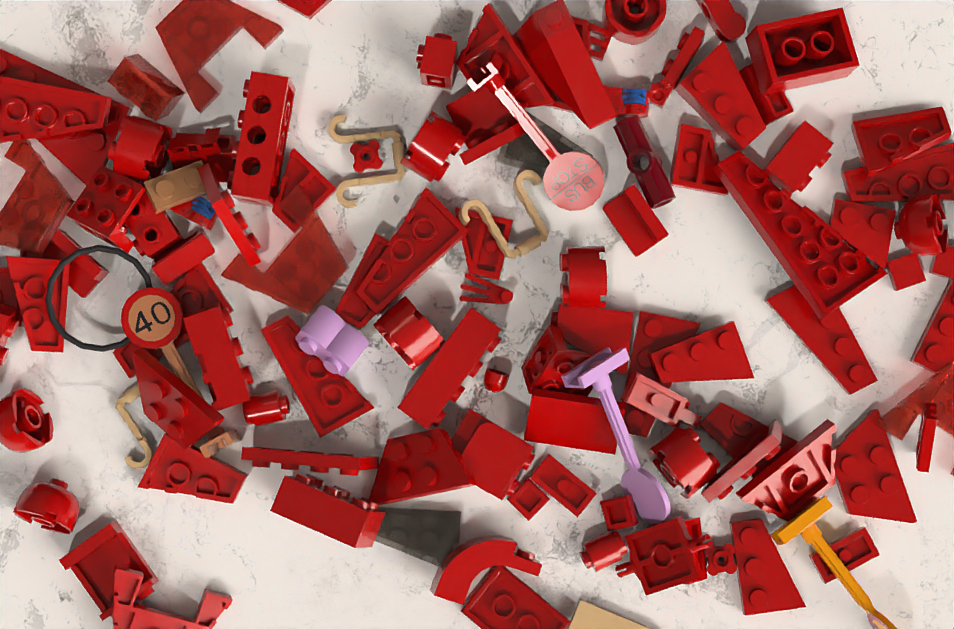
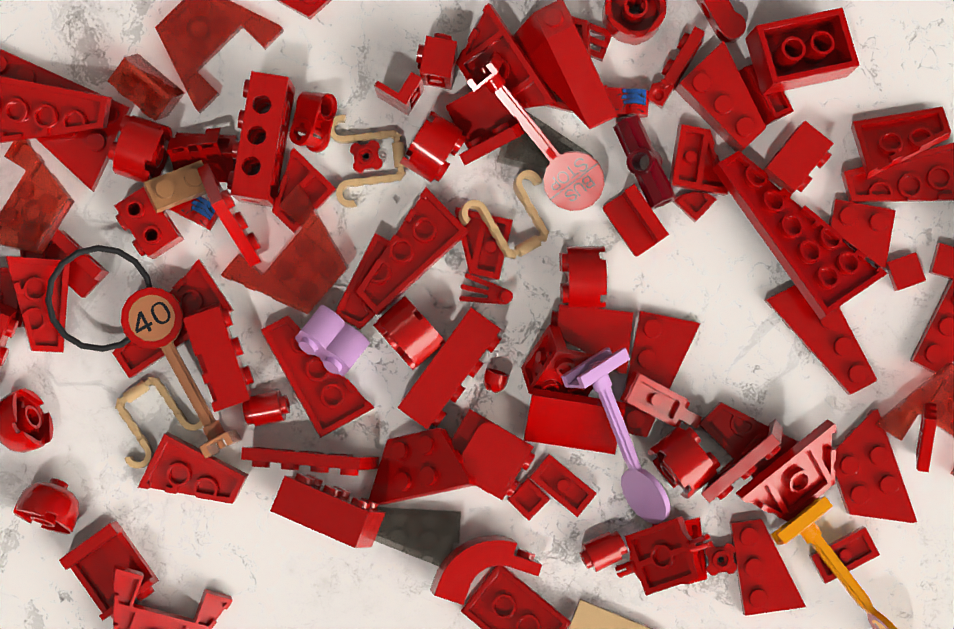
red bracket [66,165,146,253] -> none
red wing [132,348,224,450] -> none
red slope [151,228,215,285] -> none
red tile [600,494,639,531] -> none
red wing [647,321,754,383] -> none
red cylinder [894,193,949,256] -> none
none -> red piece [289,91,337,153]
none -> red panel [374,72,424,116]
none -> red tile [673,192,717,223]

